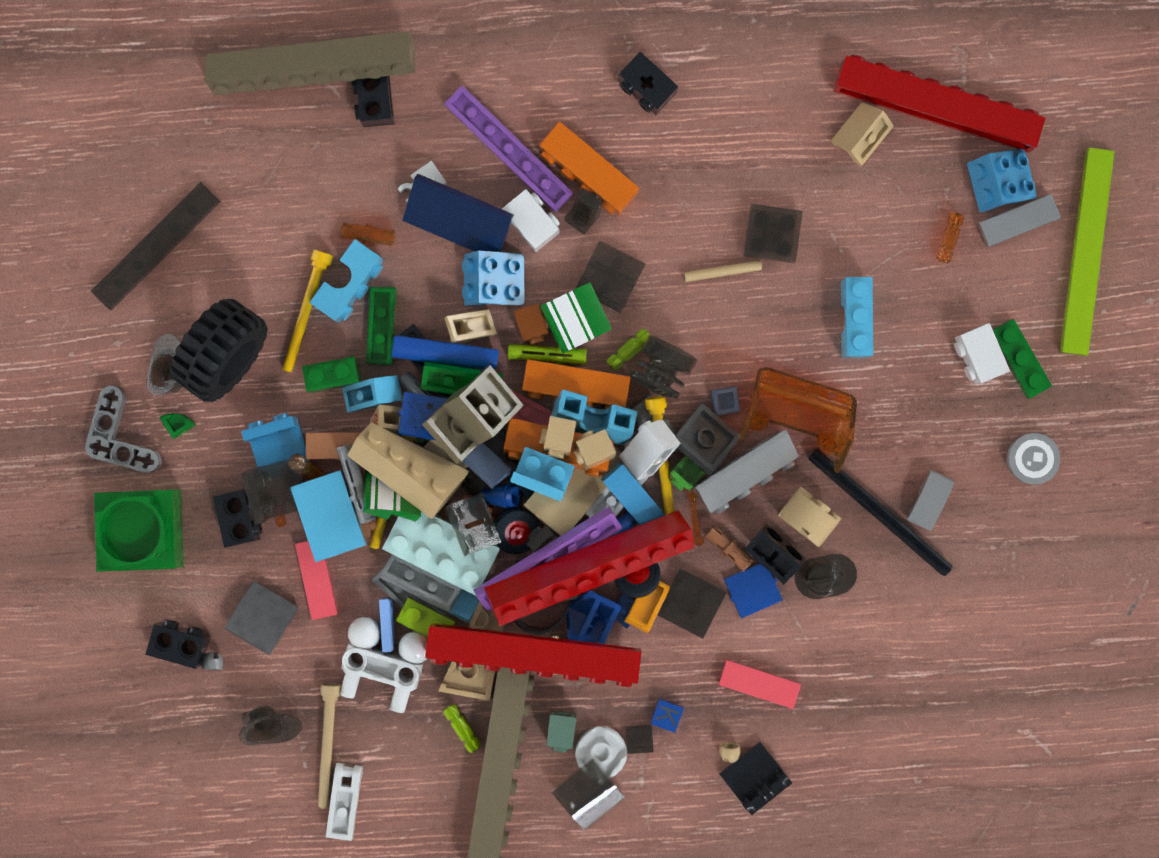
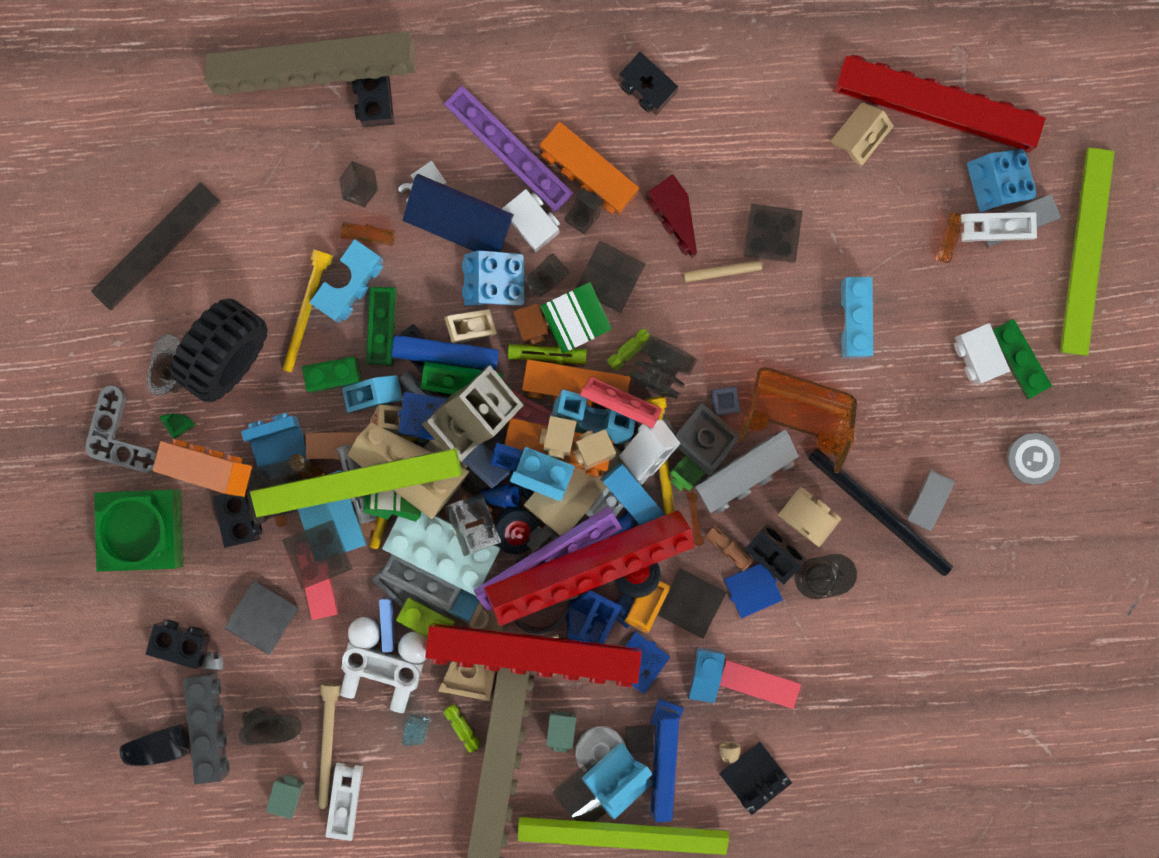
none -> black piece [120,724,189,766]
none -> orange brick [153,438,252,497]
none -> dark grey brick [183,672,230,785]
none -> lime tile [250,448,462,517]
none -> sand green brick [266,774,304,819]
none -> clear smoke plate [282,520,353,590]
none -> clear smoke panel [340,161,378,208]
none -> clear light blue slope [402,715,430,746]
none -> blue tile [490,443,522,471]
none -> lime tile [518,817,729,855]
none -> clear smoke bracket [524,253,570,297]
none -> coral tile [580,377,663,428]
none -> medium azure bracket [582,743,653,819]
none -> blue piece [625,631,670,694]
none -> dark red slope [646,174,697,259]
none -> blue brick [650,711,680,822]
none -> dark azure slope [689,647,725,703]
none -> white plate [961,212,1037,242]

